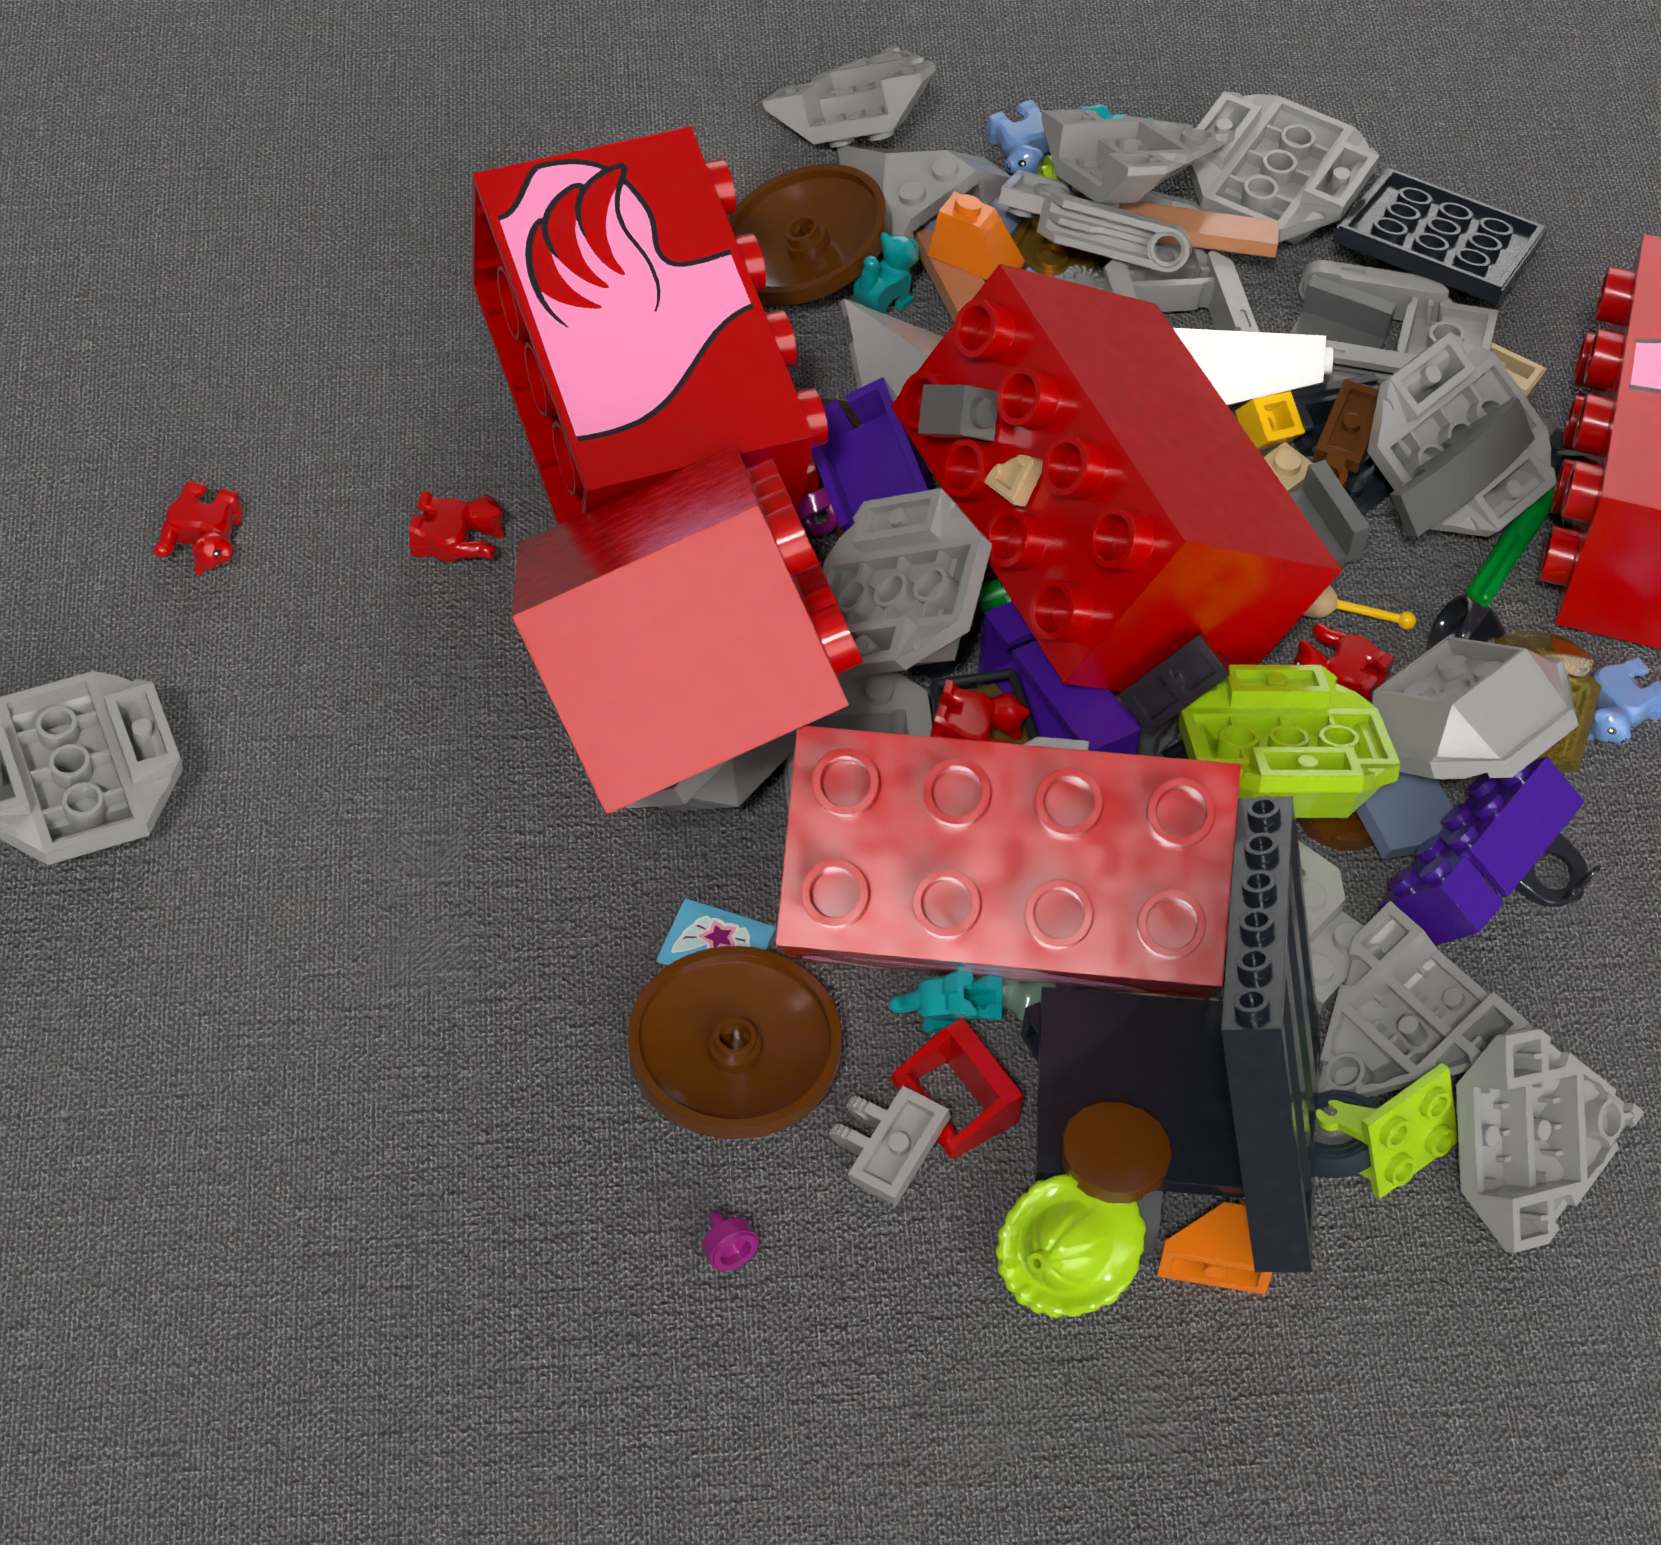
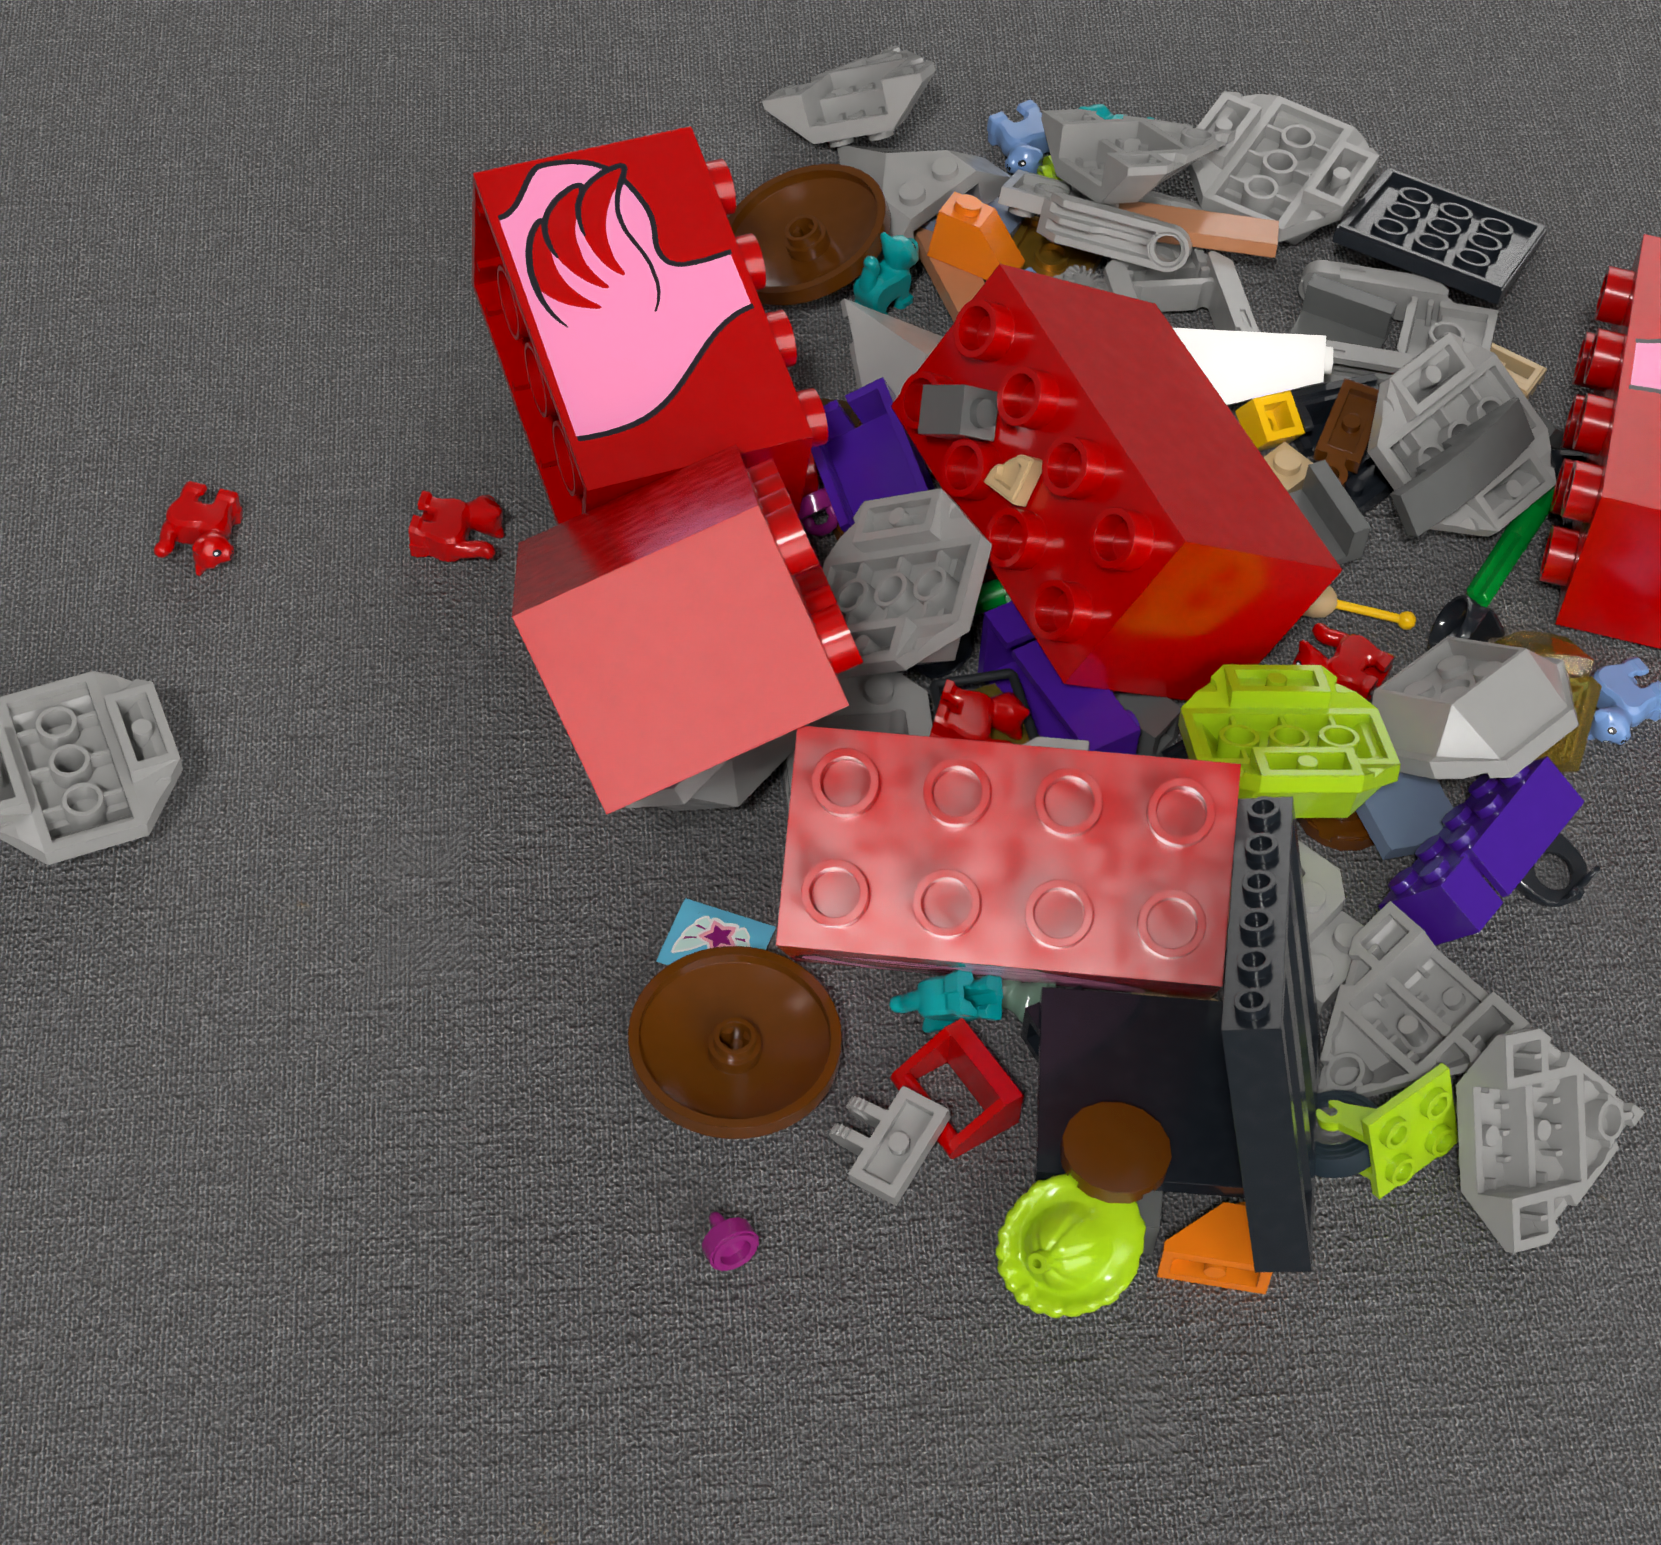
black hinge [1118,631,1230,734] -> none

